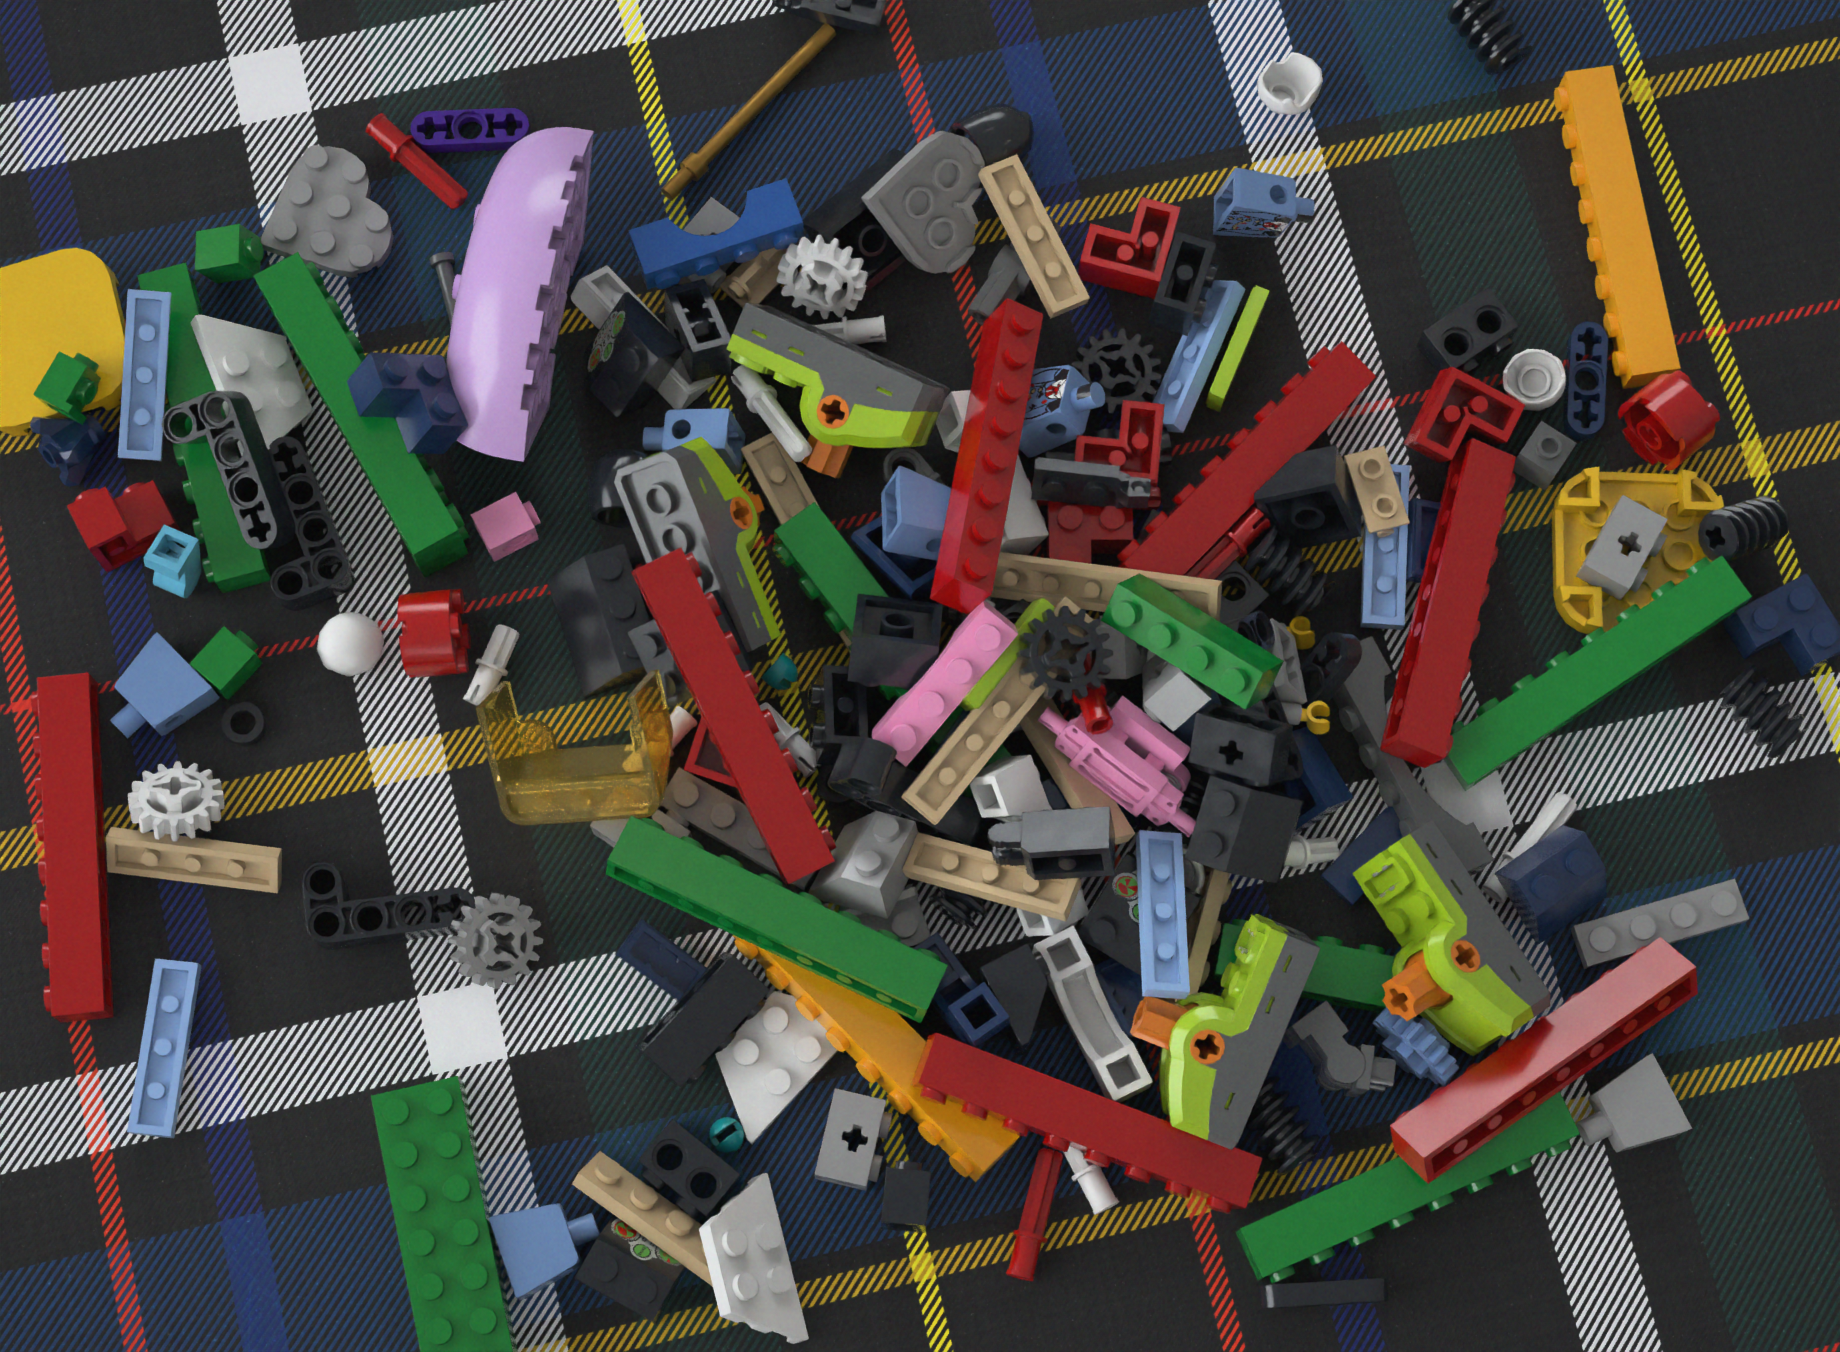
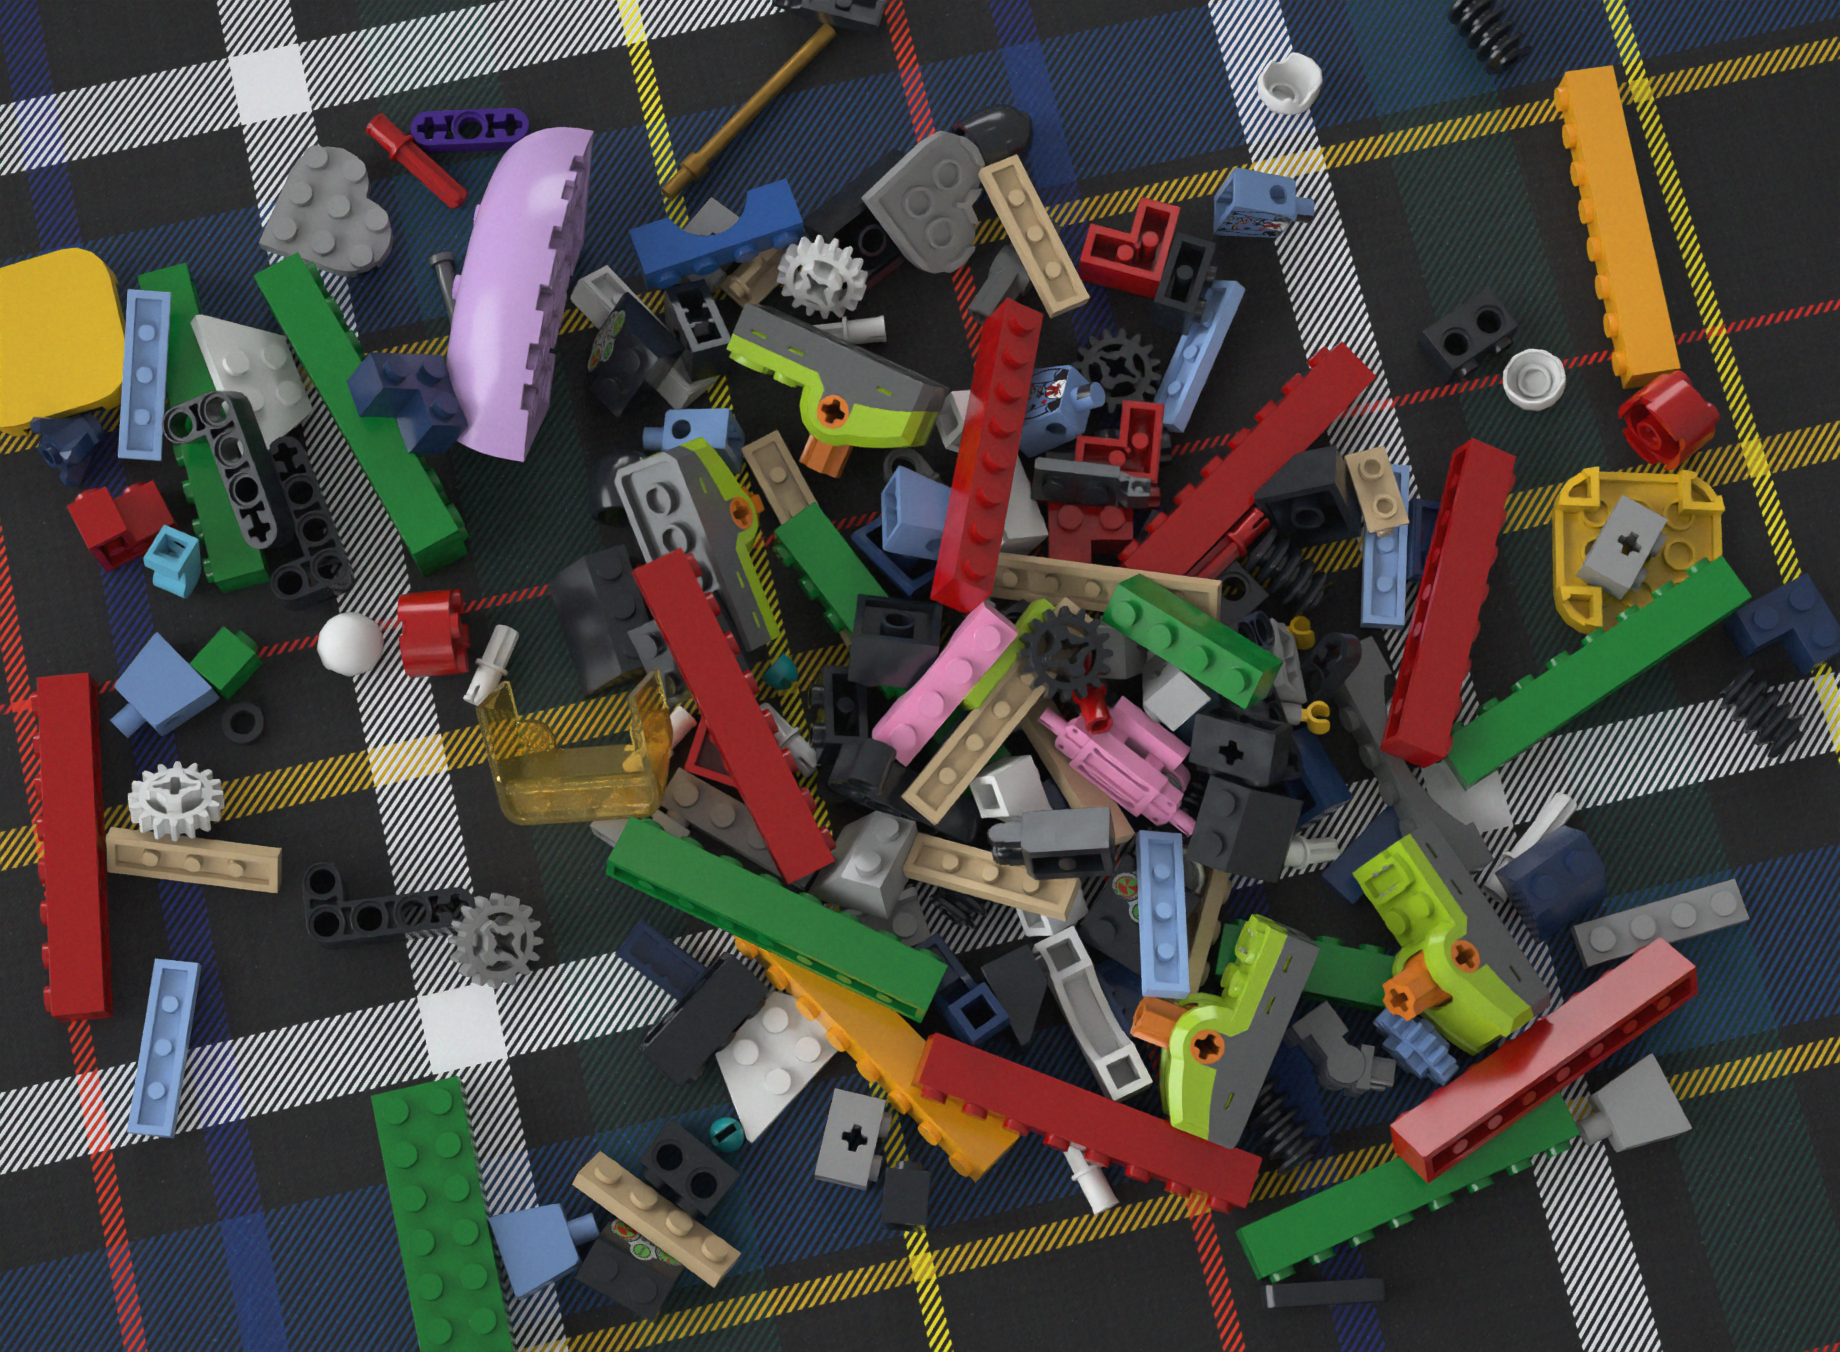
green brick [33,351,101,425] -> none
green brick [195,224,264,284] -> none
bright pink brick [471,492,541,562] -> none
white wing [699,1173,809,1344] -> none
white axle [731,365,812,462] -> none
red axle [1006,1148,1063,1281] -> none
lime tile [1205,285,1269,412] -> none
red brick [1403,367,1525,463] -> none
dark grey brick [1513,421,1577,491] -> none
dark blue beam [1563,321,1608,441] -> none
black piece [1698,496,1789,562] -> none

